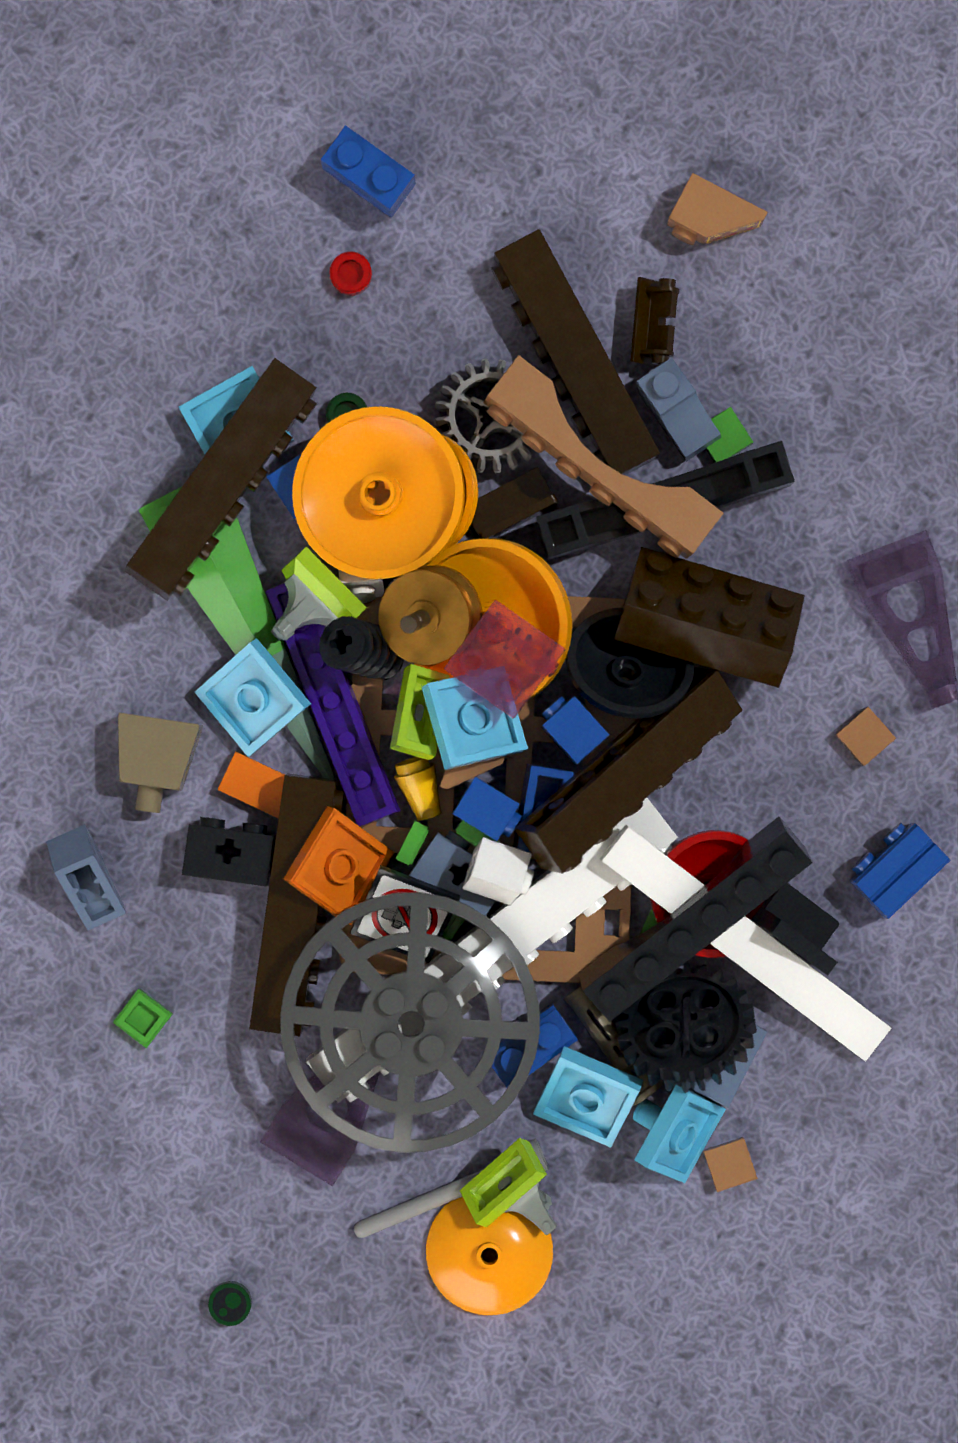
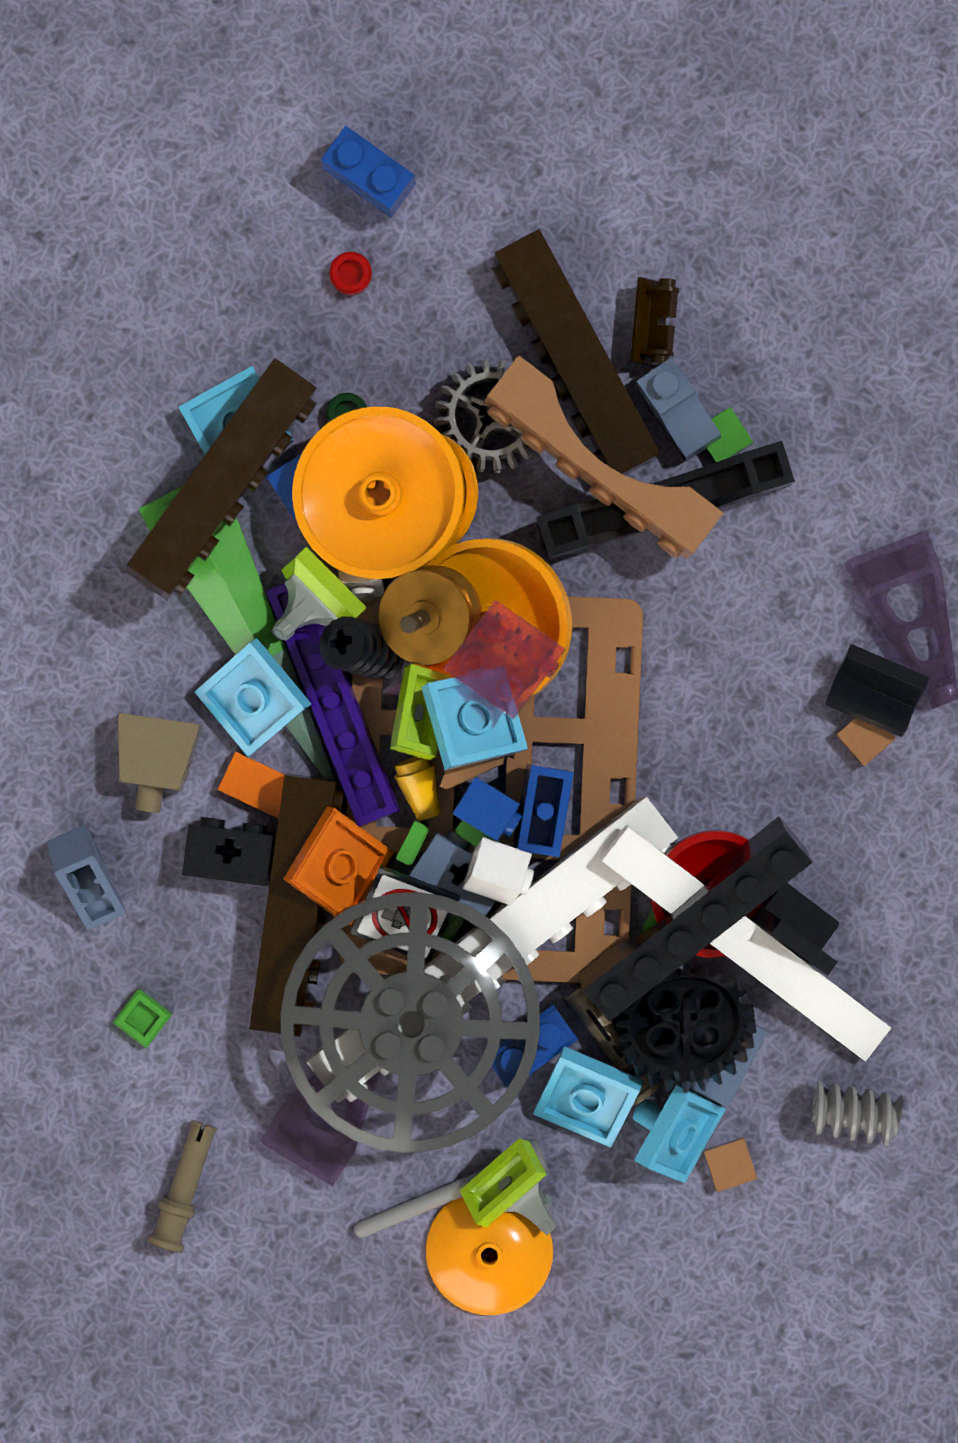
tile [208,1281,252,1326] -> none
dark brown panel [471,467,558,539] -> none
dark brown brick [515,667,743,874] -> none
blue brick [541,696,609,765] -> none
black dish [566,608,695,719] -> none
dark brown brick [614,547,805,688] -> none
medium nougat slope [667,173,768,245] -> none
blue brick [850,823,951,919] -> none
none -> dark tan pin [146,1120,217,1253]
none -> light grey piece [810,1080,903,1147]
none -> black panel [825,644,930,737]

